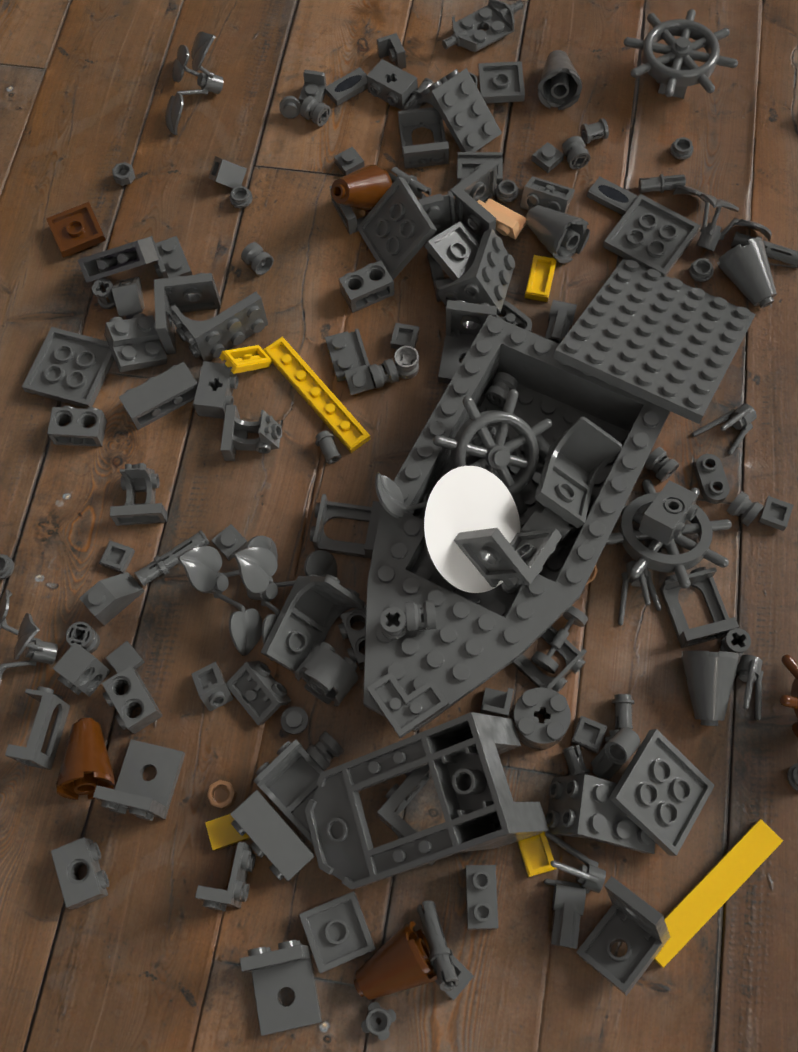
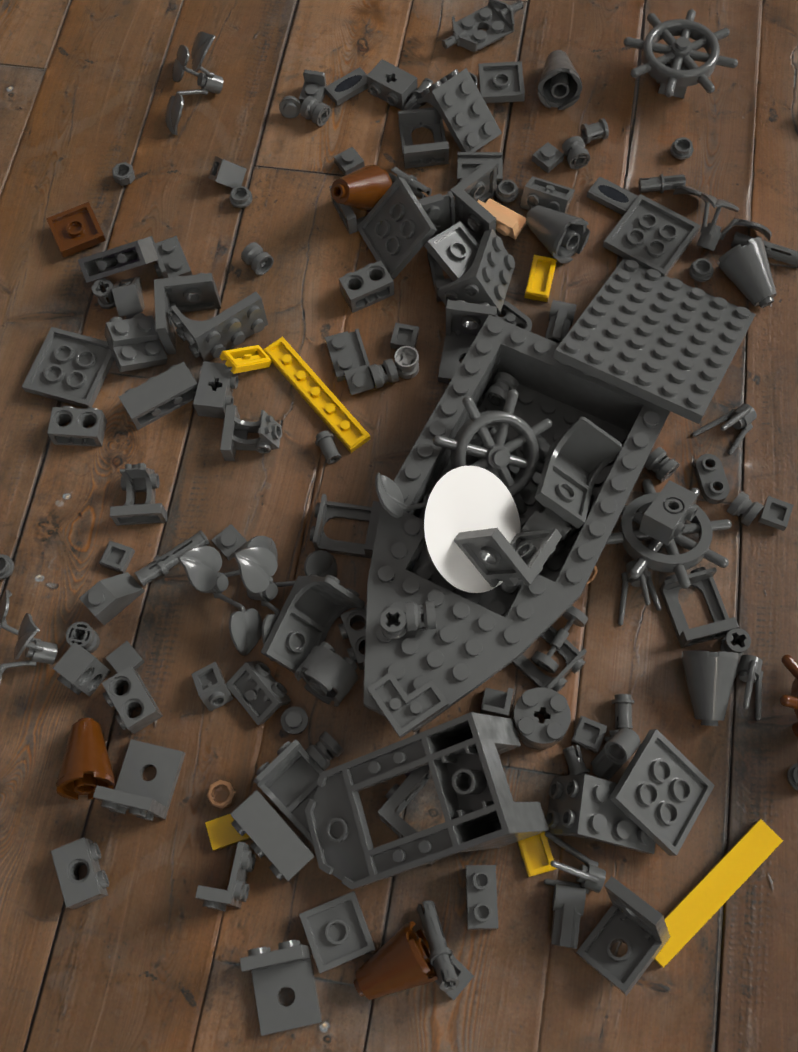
dark grey panel [5,686,70,770] -> none
dark grey plate [361,1002,396,1040] -> none
dark grey bracket [376,33,406,69] -> none

